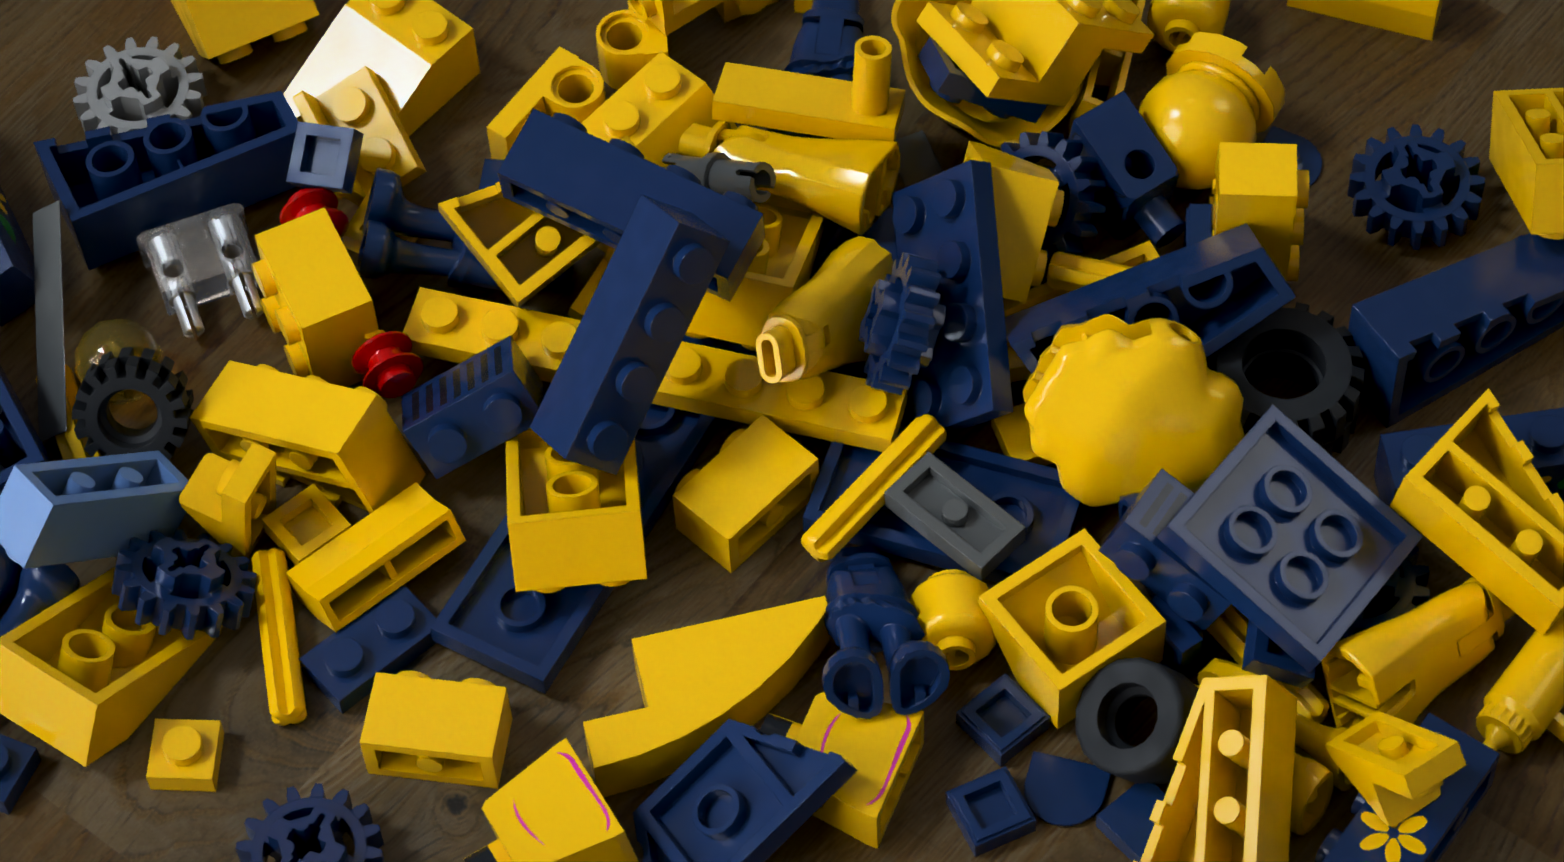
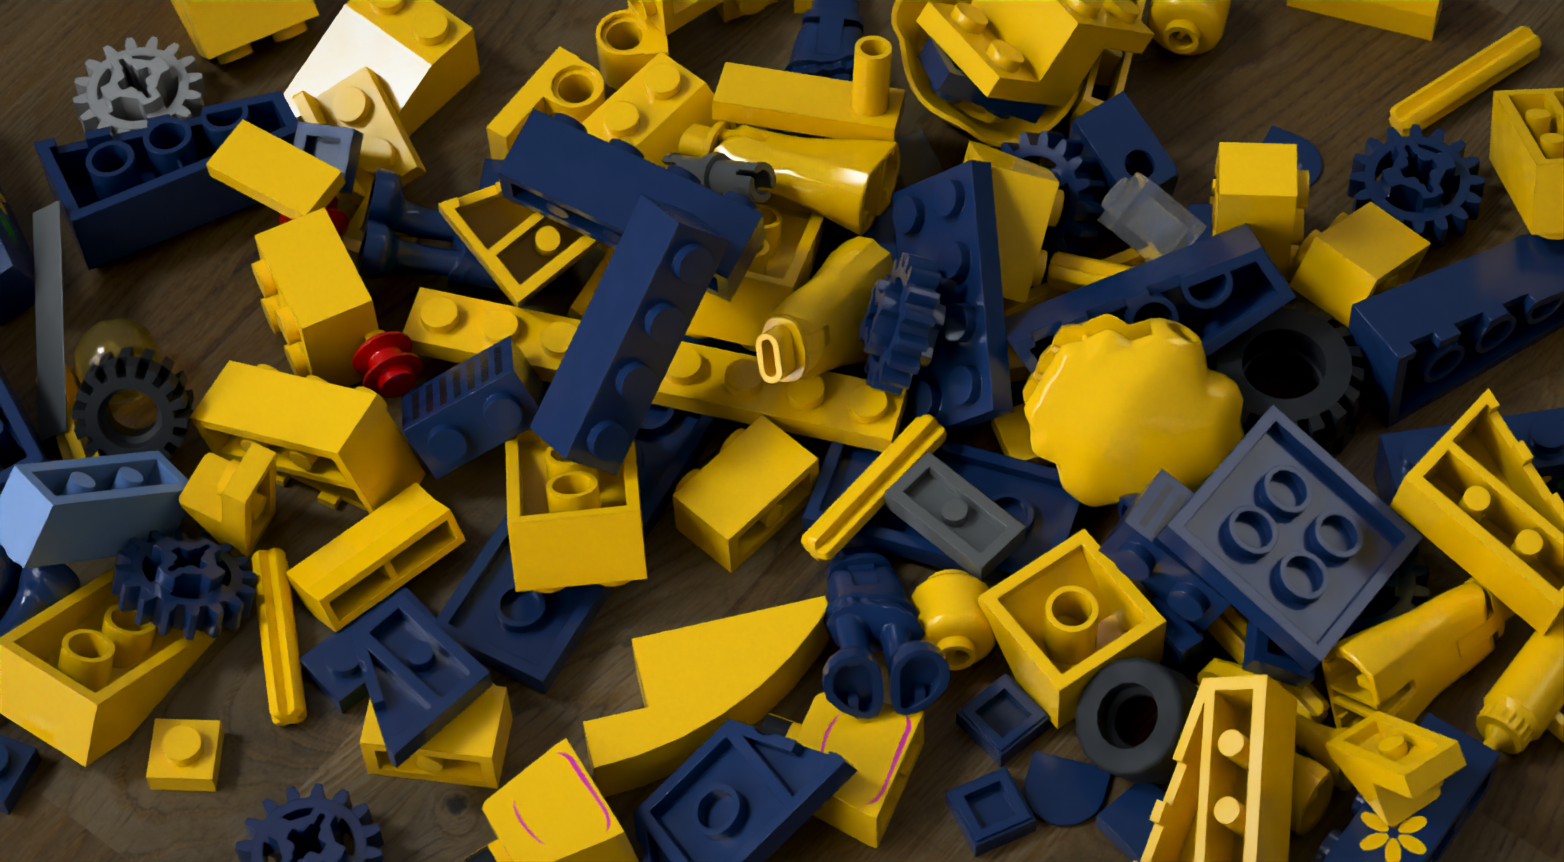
clear piece [136,203,264,338] -> none
yellow plate [262,483,352,566] -> none
yellow tile [1138,32,1285,190] -> none
none -> yellow tile [206,119,346,220]
none -> dark blue wing [350,591,493,767]
none -> clear brick [1098,172,1207,261]
none -> yellow brick [1289,201,1431,328]
none -> yellow axle [1389,26,1542,137]

